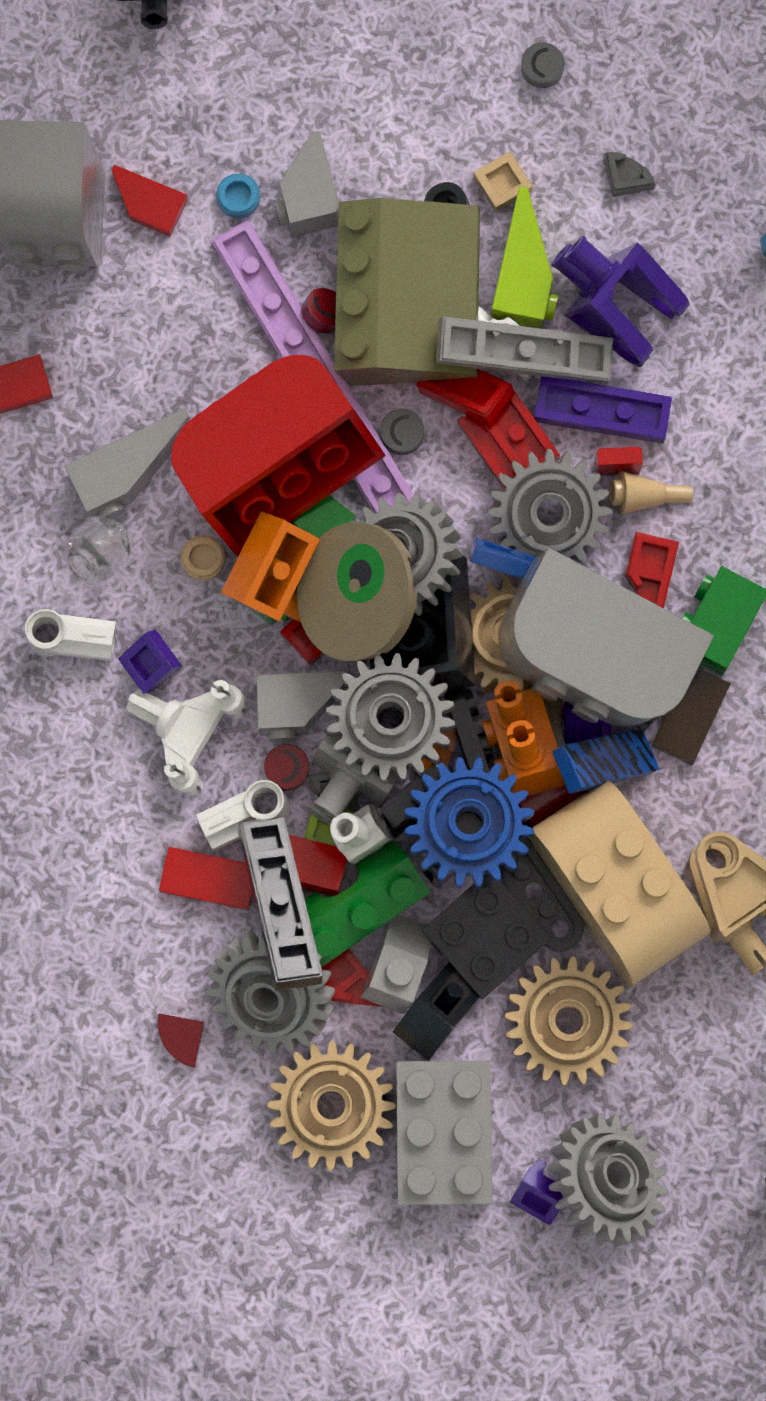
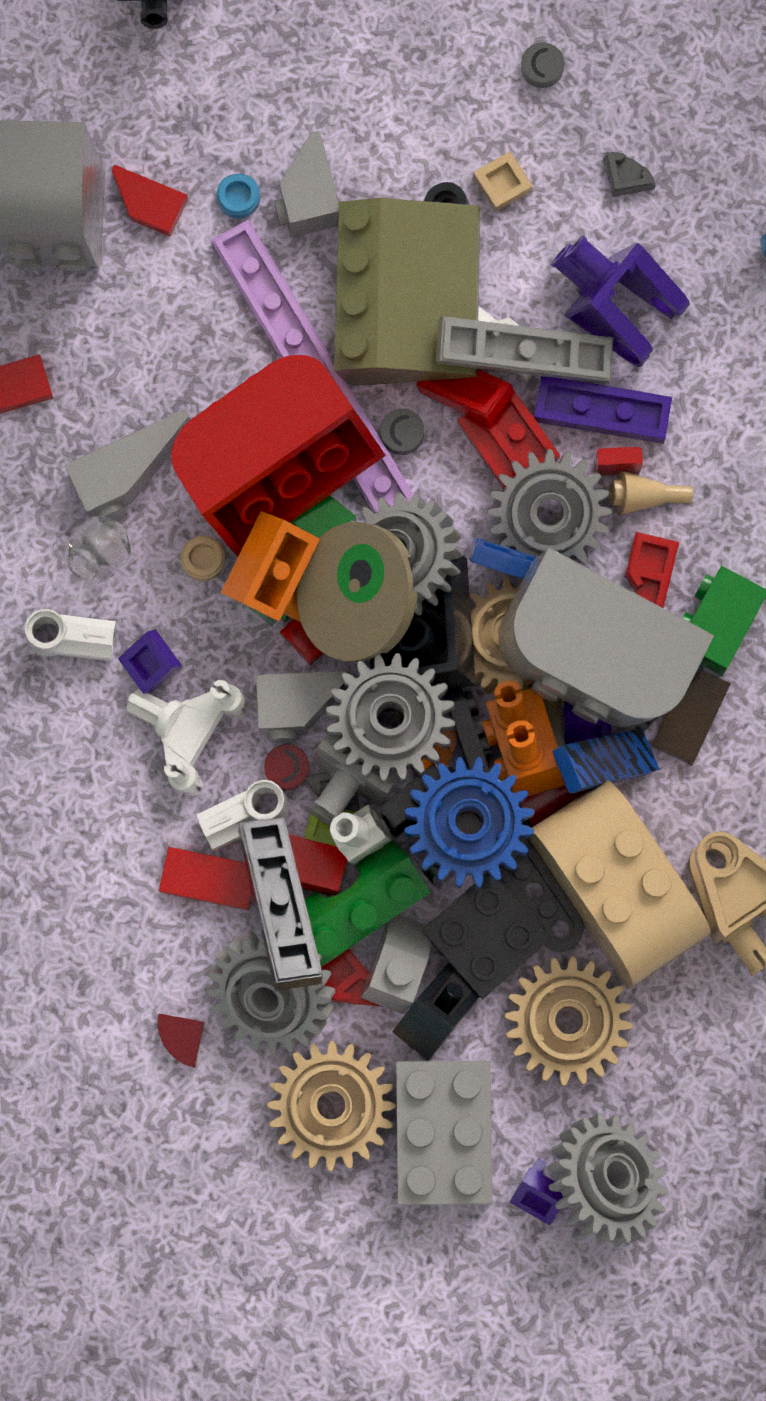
dark red tile [301,288,336,334] -> none
lime slope [491,186,558,329] -> none

